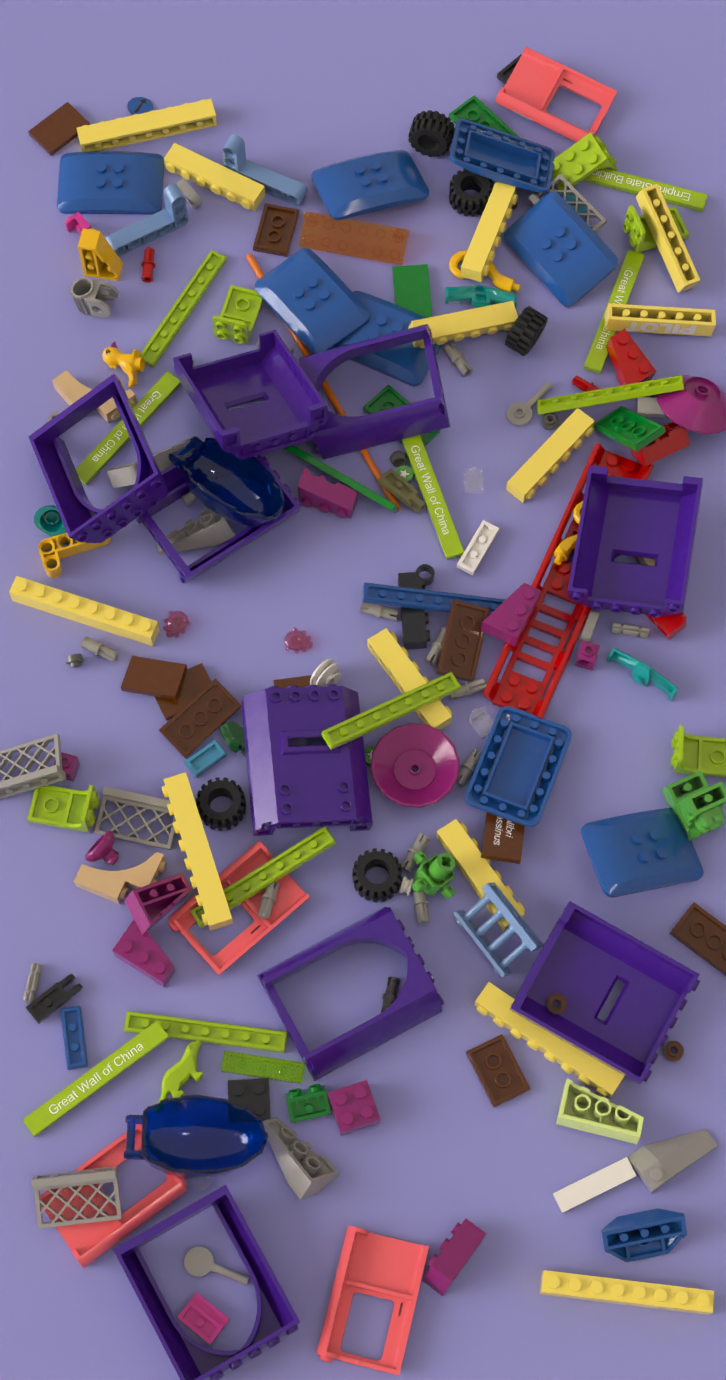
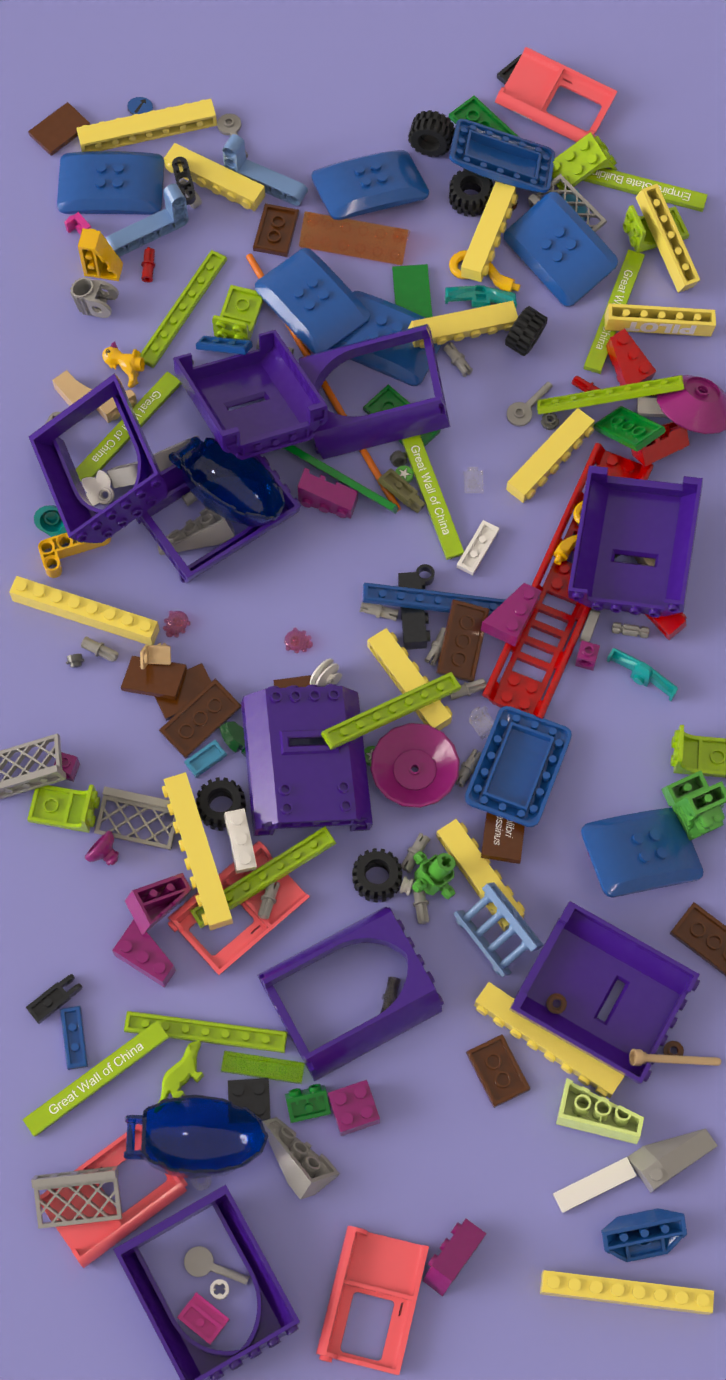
light grey axle [23,963,42,1003] -> none
tan arch [74,852,167,904] -> none
none -> white plate [82,470,114,506]
none -> tan bracket [140,643,171,669]
none -> black beam [172,157,196,205]
none -> blue tile [196,336,253,355]
none -> white bush [210,1279,230,1300]
none -> light grey piece [217,114,248,158]
none -> white arch [224,808,257,874]
none -> tan piece [629,1049,721,1066]

